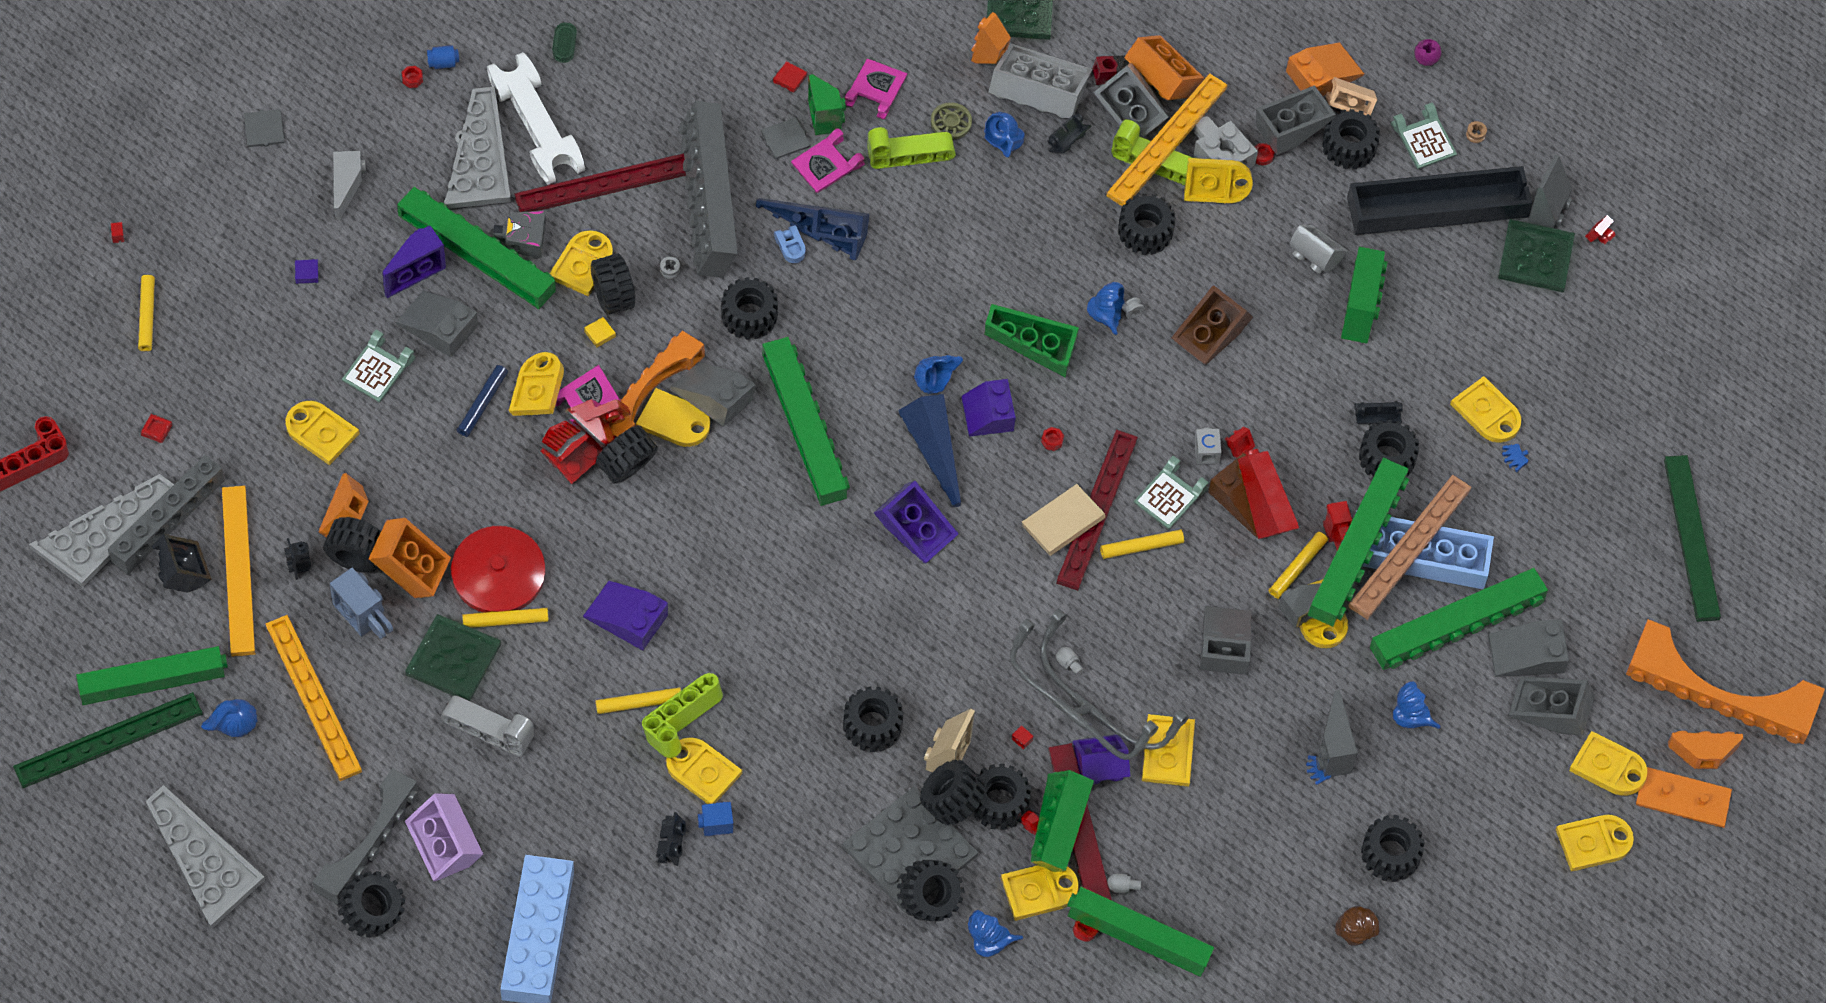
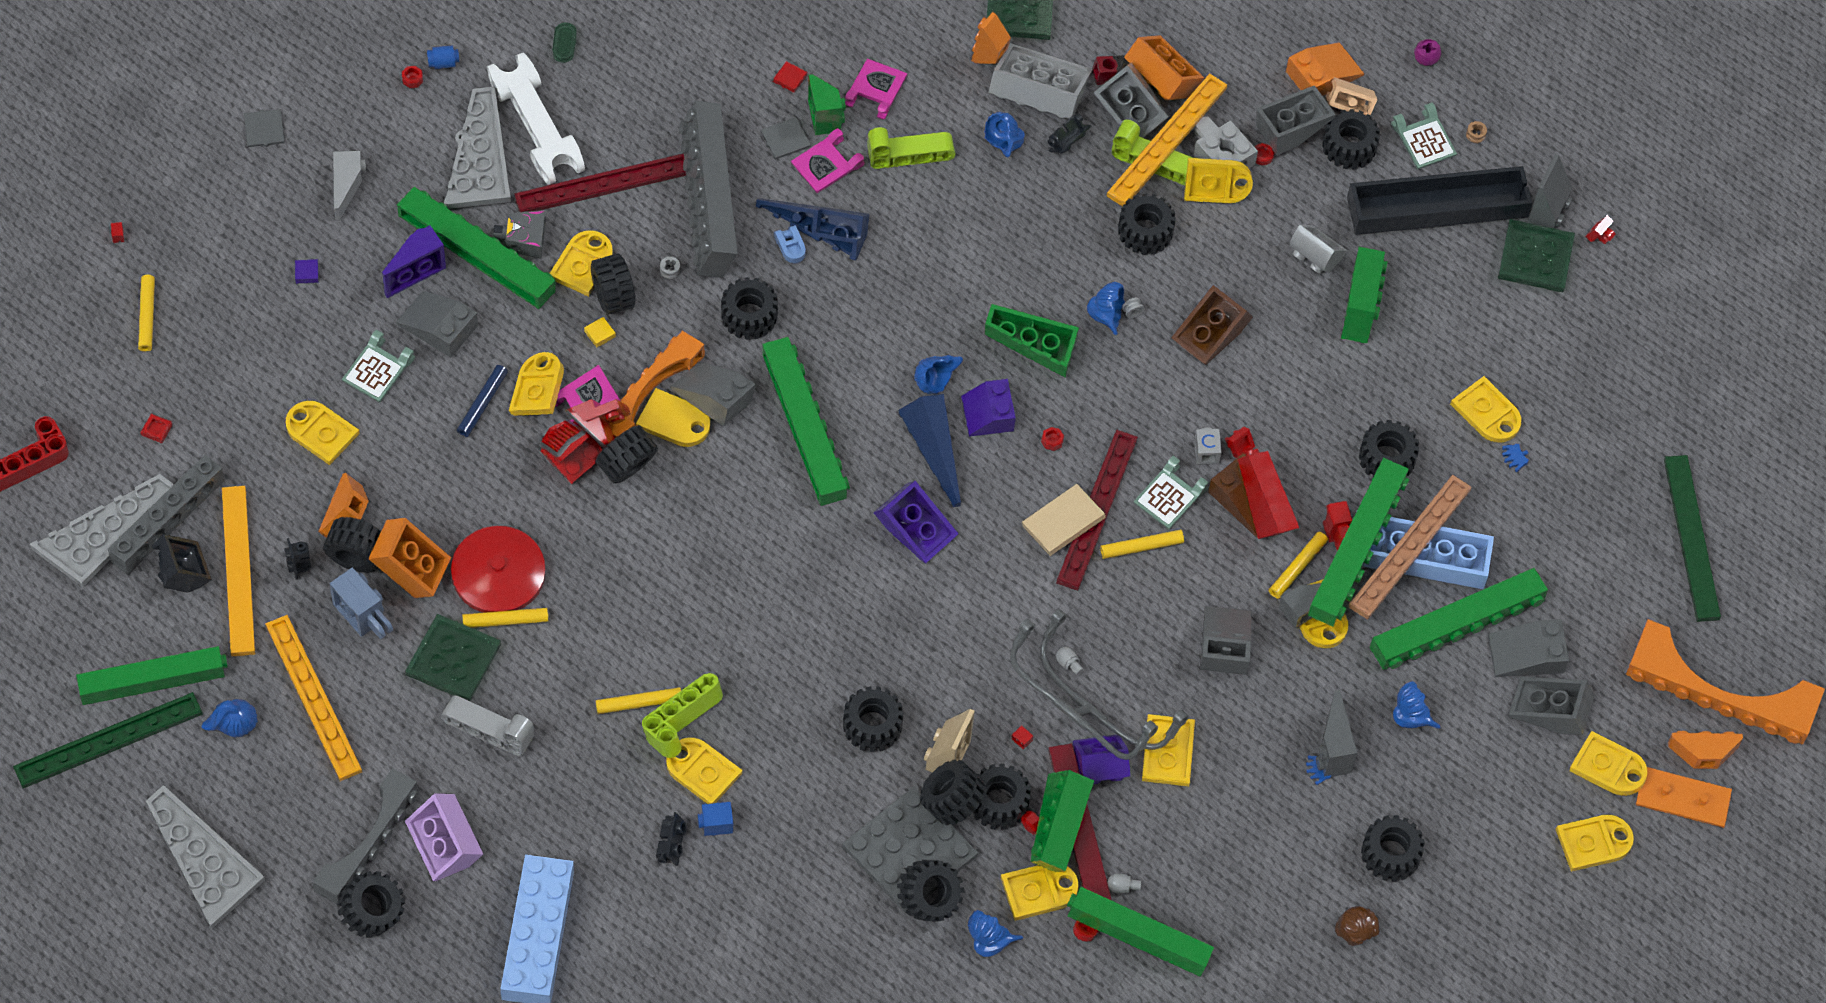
dark purple slope [583,581,668,651] -> none
olive wheel [931,103,972,140] -> none
black hinge [1354,401,1403,424] -> none

